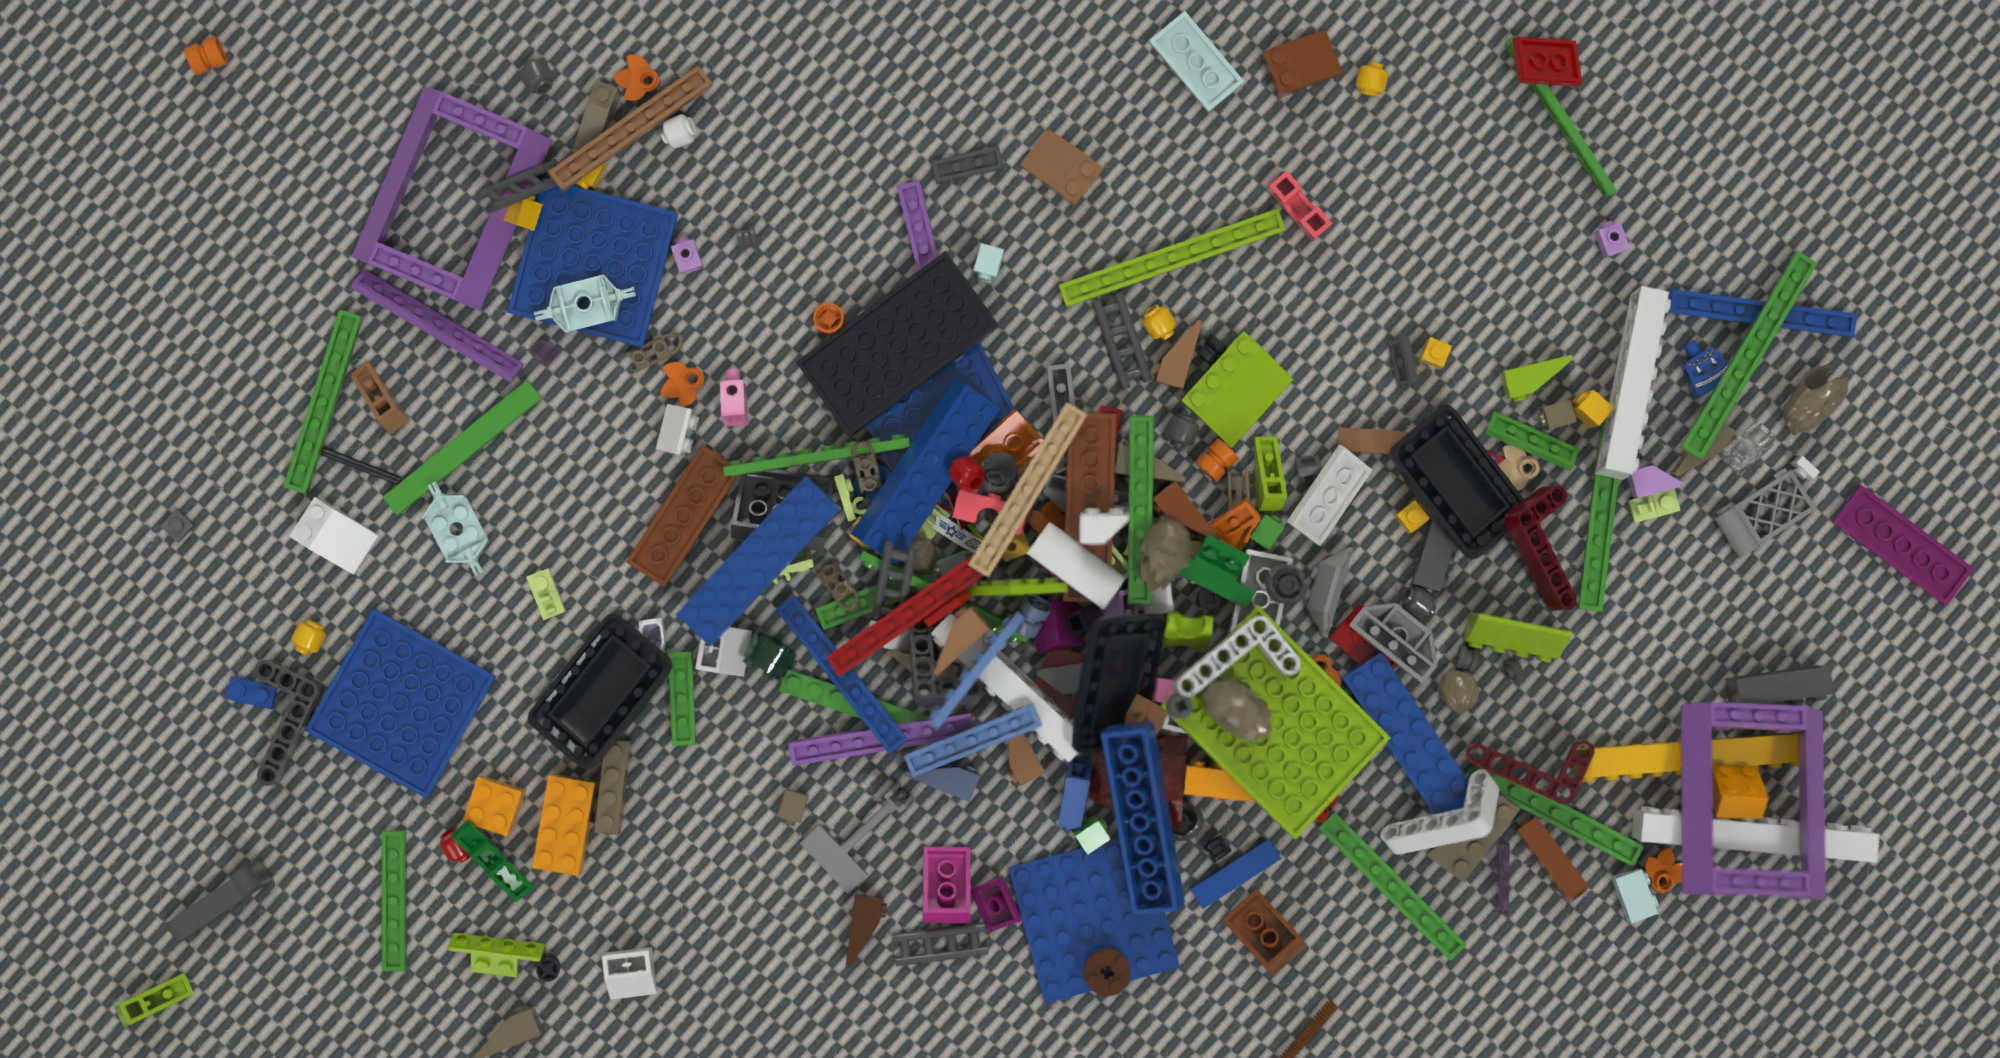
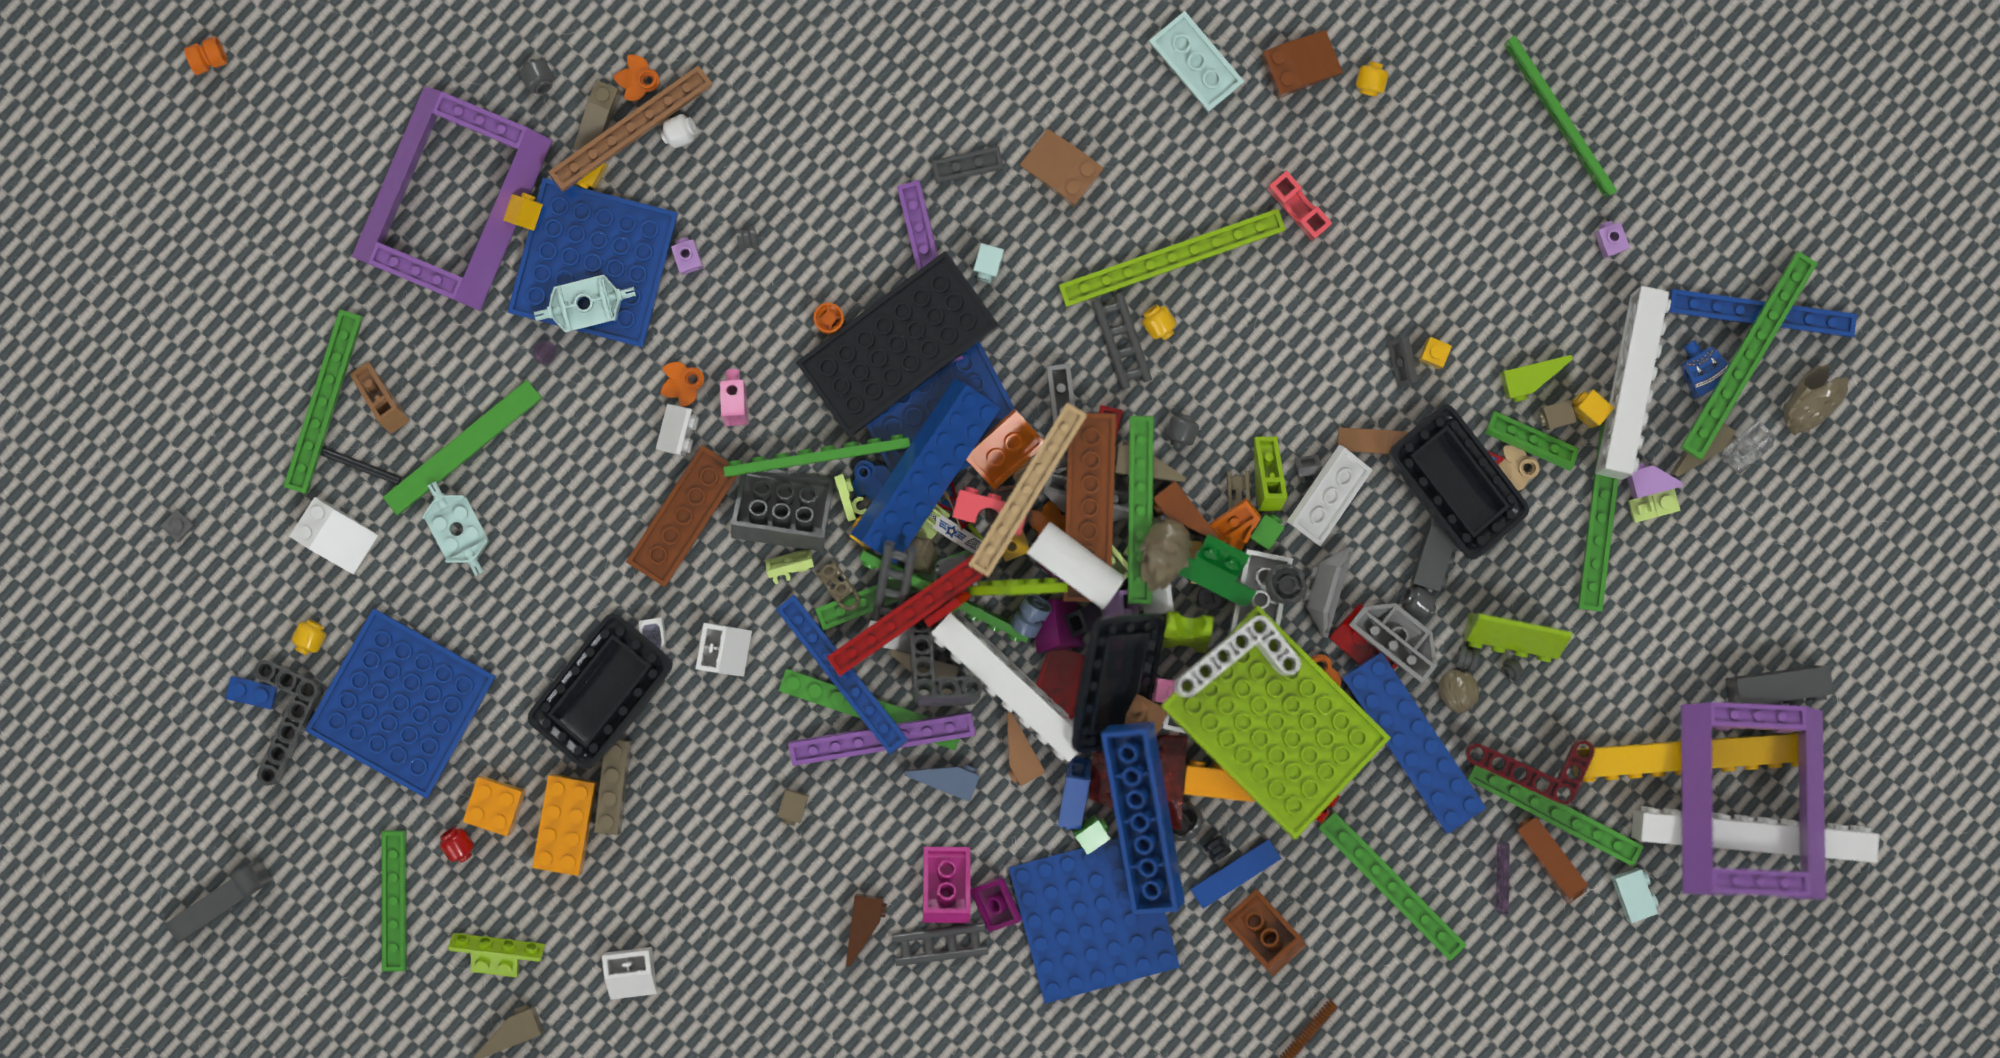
lime slope [114,973,194,1028] -> none
medium lavender plate [351,270,524,383] -> none
green slope [451,819,534,902] -> none
dark grey bar [476,159,559,212] -> none
yellowish green plate [527,568,566,620] -> none
black wheel [536,955,561,981] -> none
dark tan piece [625,333,684,374] -> none
bright green plate [668,651,696,746] -> none
blue brick [676,476,842,647] -> none
clear green brick [743,631,798,681] -> none
light grey piece [800,781,915,894] -> none
dark tan piece [852,441,882,493] -> none
medium blue plate [904,703,1042,777] -> none
medium blue plate [928,612,1025,731] -> none
medium nougat slope [934,606,991,676] -> none
red head [949,456,984,491] -> none
dark grey hair [980,452,1018,494] -> none
dark grey slope [1036,663,1083,698] -> none
white slope [1080,508,1128,544] -> none
reddish brown brick [1083,946,1131,996] -> none
medium nougat slope [1152,320,1202,390] -> none
dark grey wheel [1166,694,1193,719] -> none
lime slope [1180,331,1294,449] -> none
black wheel [1195,333,1227,366] -> none
orange wheel [1195,438,1239,482] -> none
dark tan head [1201,681,1272,741] -> none
white beam [1380,769,1499,854] -> none
yellow brick [1393,500,1430,534] -> none
dark tan wing [1426,794,1520,882] -> none
dark red beam [1504,485,1577,611] -> none
red tile [1512,36,1583,87] -> none
orange plate [1645,847,1682,893] -> none
light orange brick [1712,765,1769,819] -> none
light grey piece [1714,468,1816,558] -> none
white plate [1790,456,1820,480] -> none
magenta plate [1831,485,1974,606] -> none

